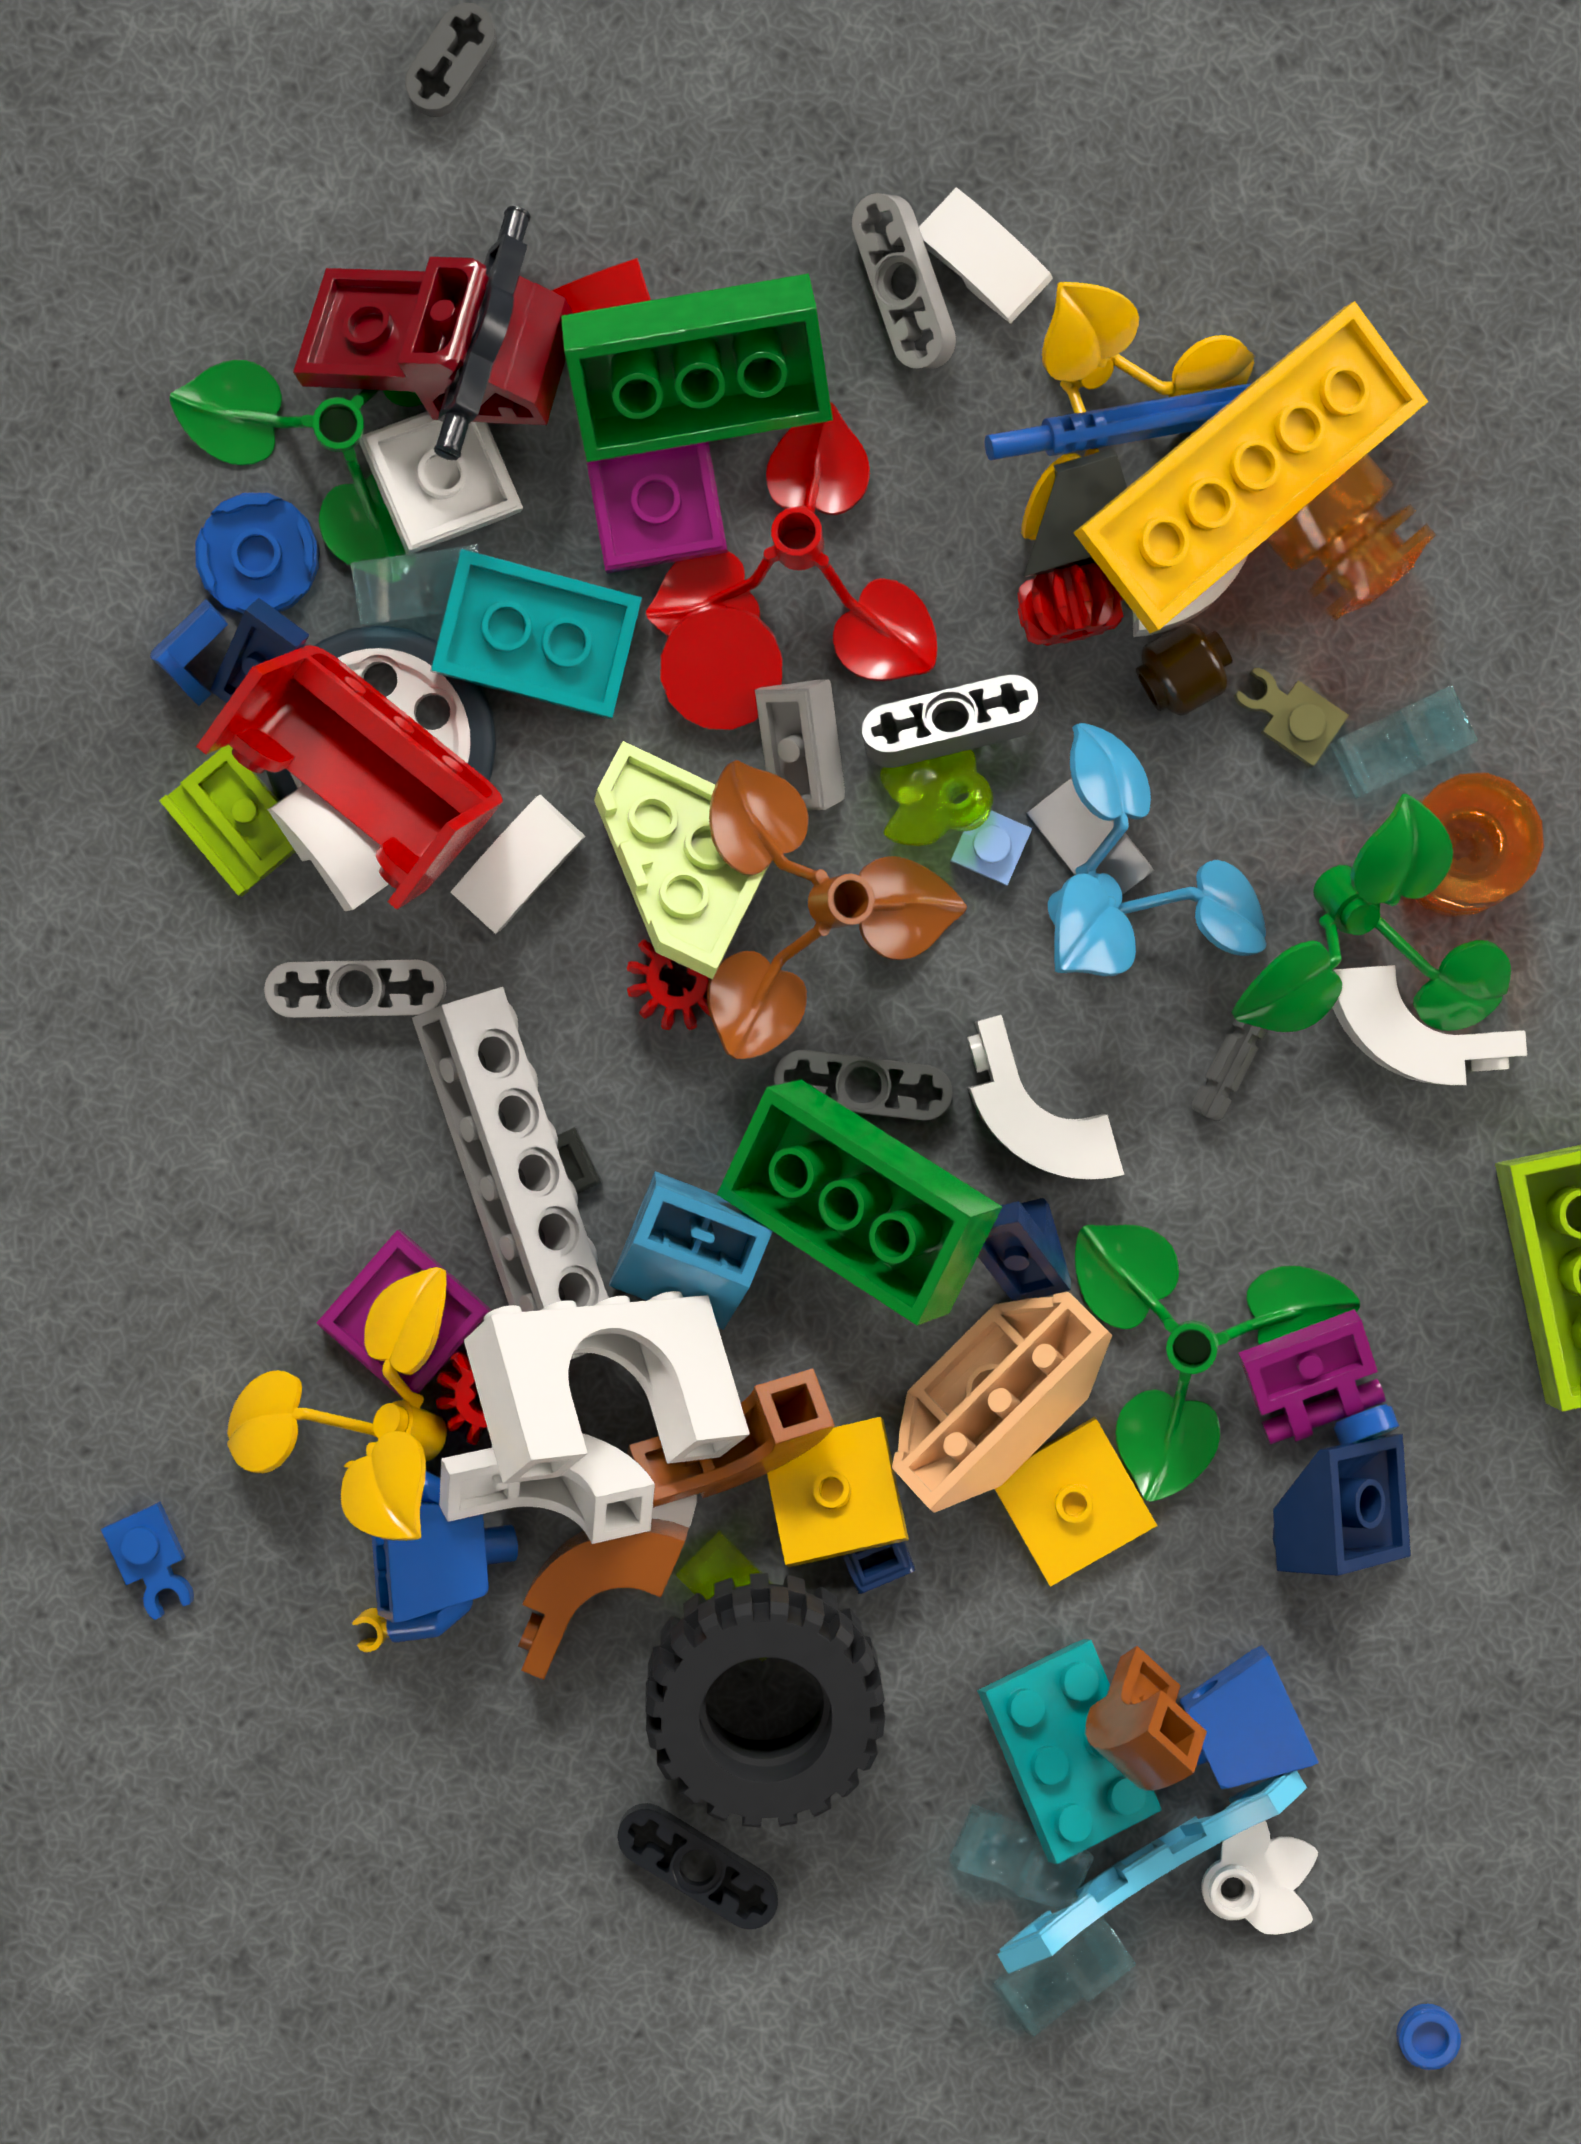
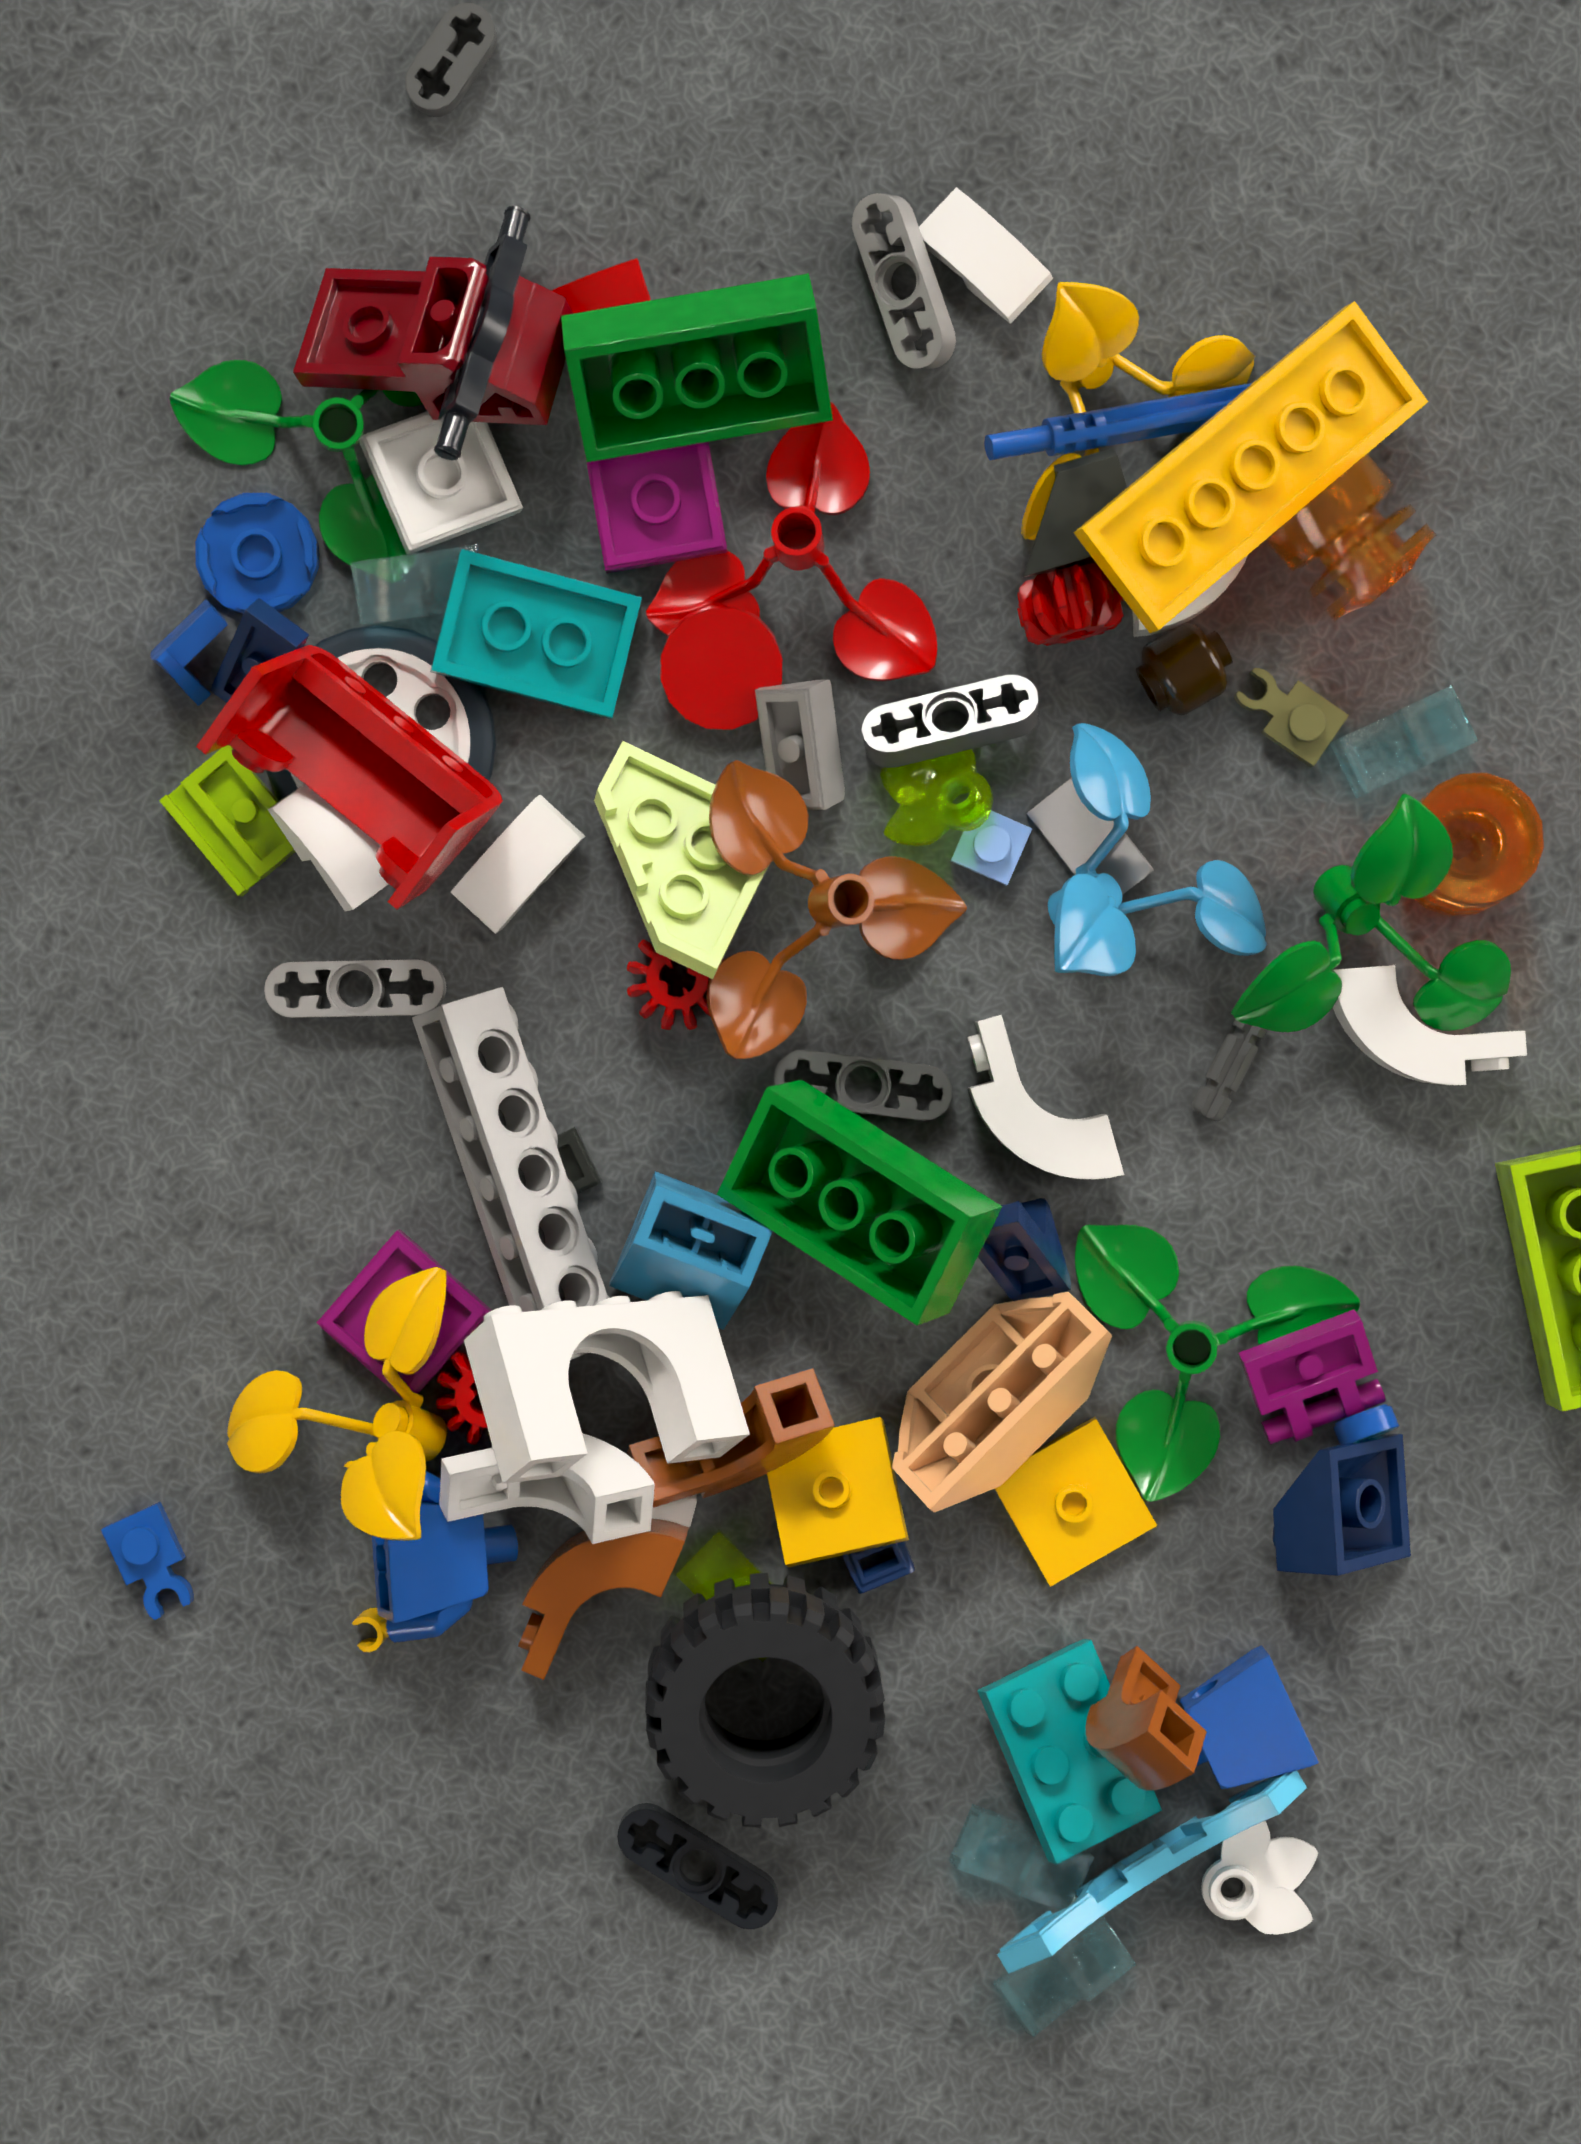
blue tile [1396,2004,1461,2070] -> none

